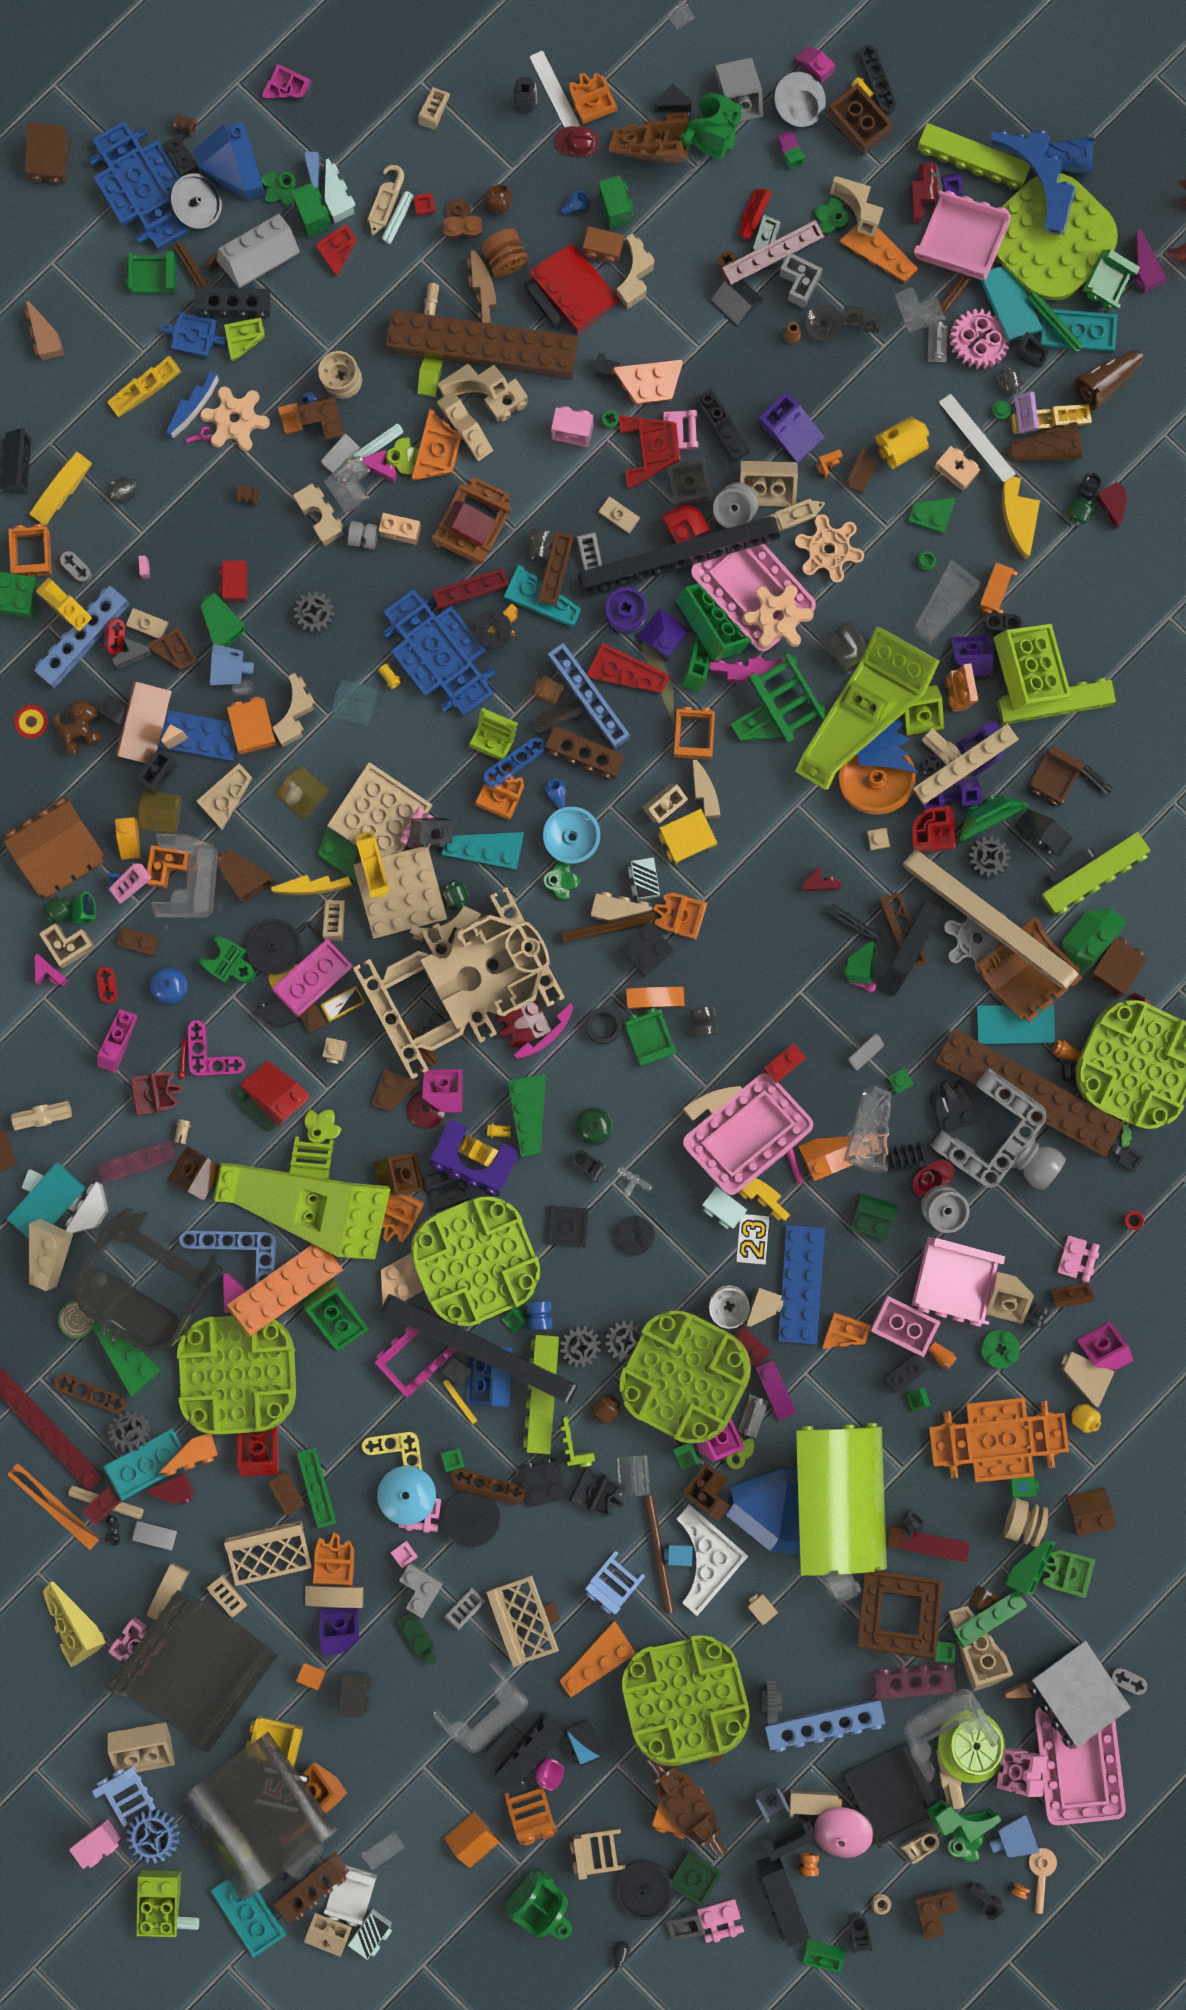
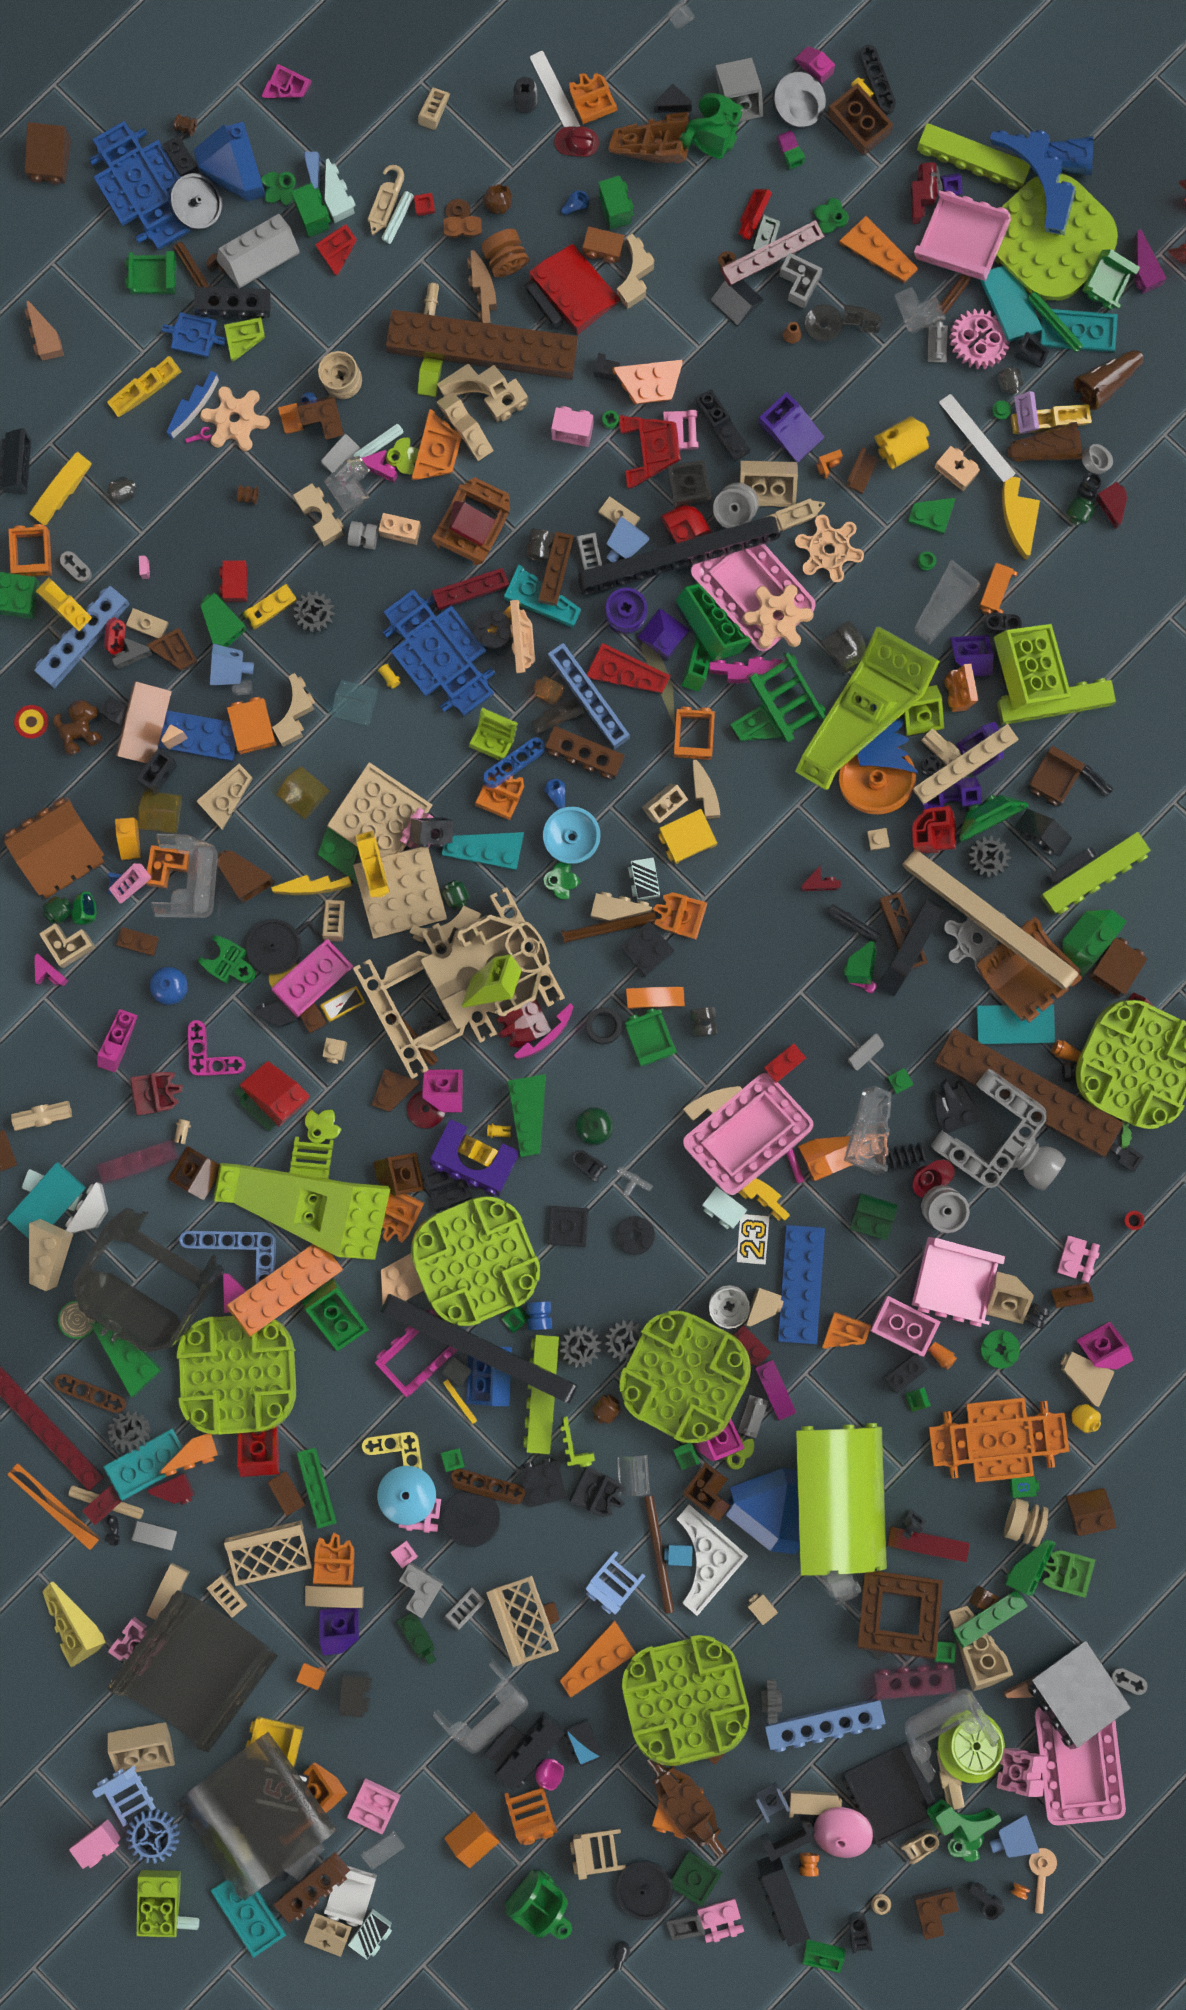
red beam [97,967,118,1004] -> none
red hinge [178,1039,188,1079] -> none
tan arch [830,176,883,237] -> none
none -> yellow plate [243,584,297,629]
none -> bright pink slope [347,1778,401,1835]
none -> lime slope [462,954,522,1008]
none -> light nougat wing [510,600,535,673]
none -> medium blue torso [606,516,650,562]
none -> light grey hat [1082,444,1113,474]

